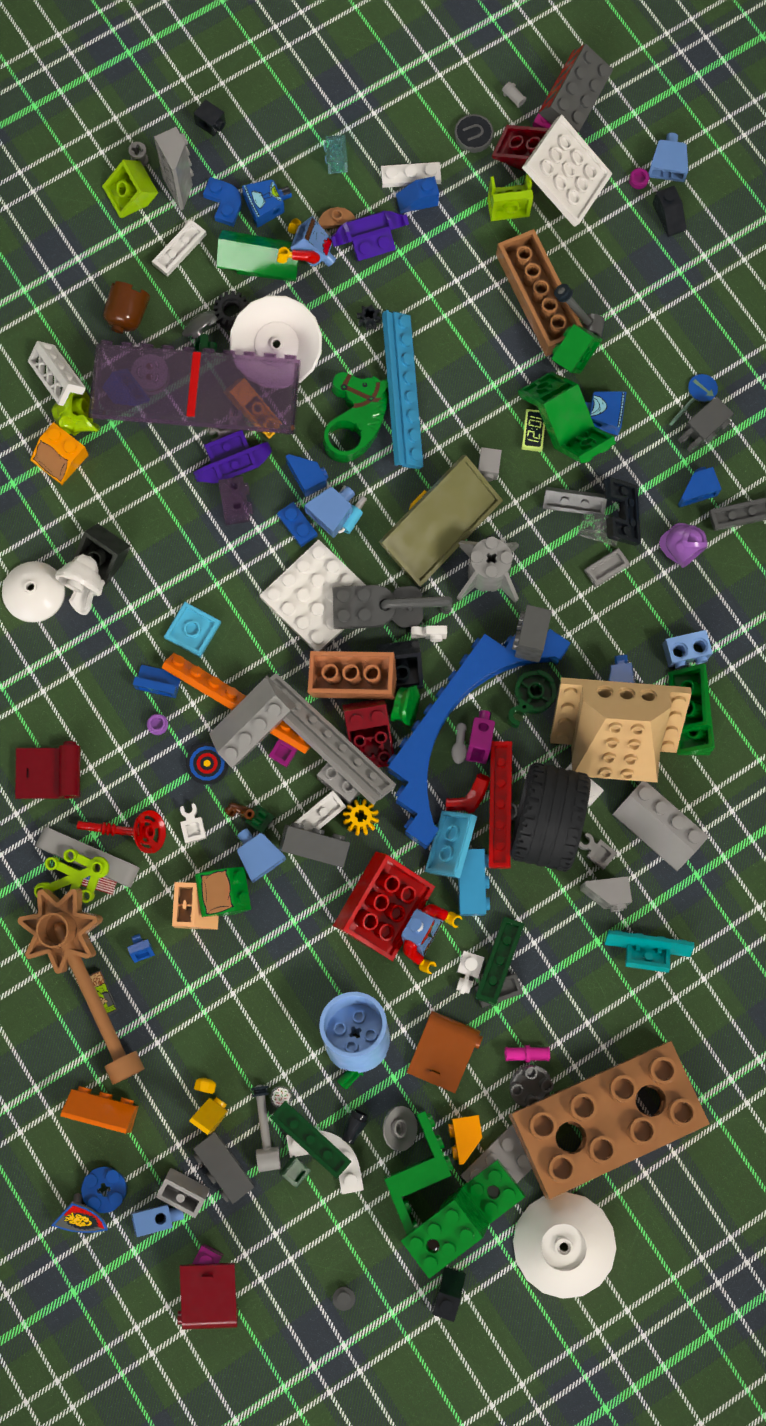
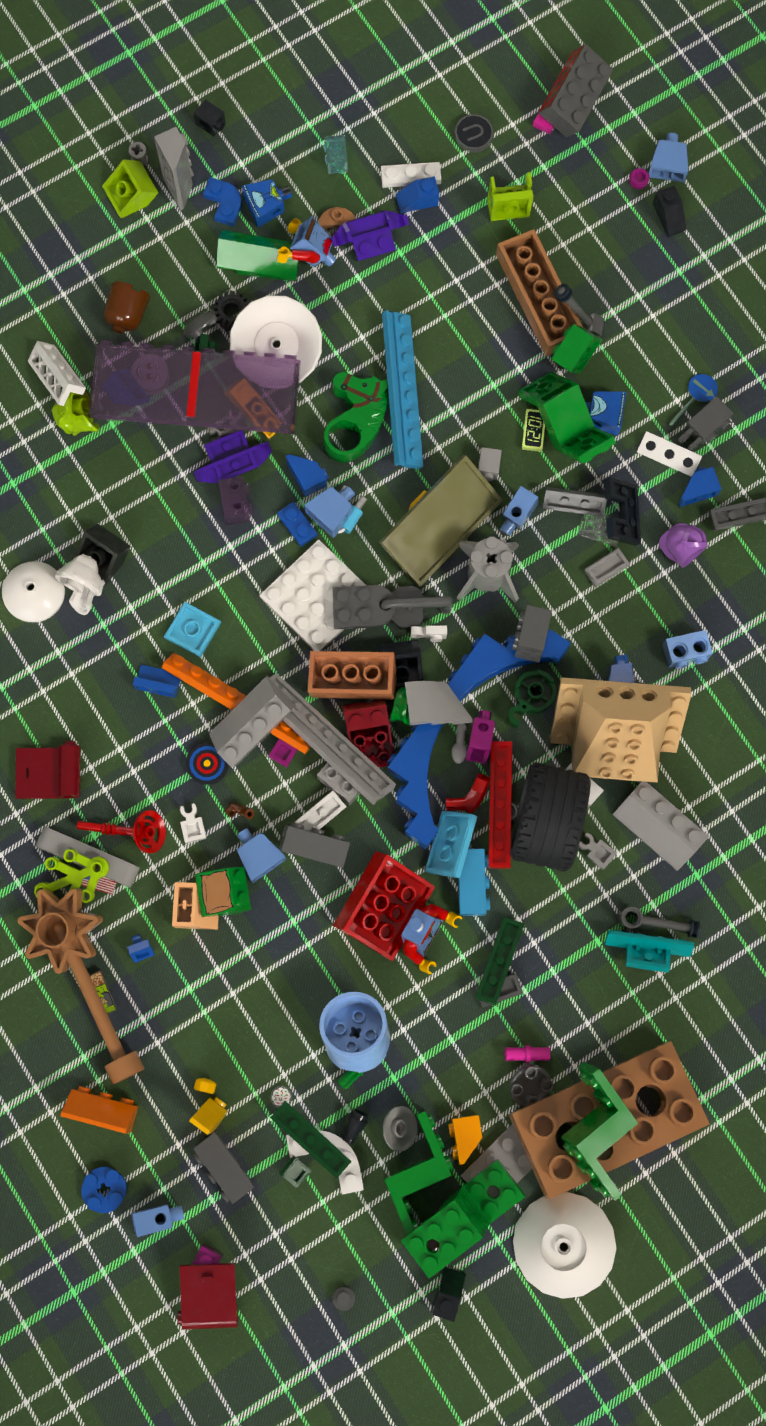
light orange slope [30,422,88,485] -> none
shield [51,1193,108,1233] -> none
medium lavender plate [147,714,168,735] -> none
white plate [152,220,207,277] -> none
light grey brick [156,1168,210,1218] -> none
dark green tile [245,805,275,834] -> none
light grey piece [251,1085,281,1172] -> none
yellow gear [343,799,379,836] -> none
black gear [357,304,382,331] -> none
dark orange door [406,1011,483,1093] -> none
white plate [456,951,485,994] -> none
dark red slope [492,125,549,171] -> none
light grey pin [502,82,527,108] -> none
white plate [522,115,612,227] -> none
light grey slope [580,876,632,912] -> none
green slope [668,663,715,755] -> none
none -> light grey slope [405,681,472,726]
none -> medium blue torso [499,486,538,536]
none -> green bracket [561,1062,638,1201]
none -> dark grey piece [618,906,701,938]
none -> white sticker [637,431,702,477]

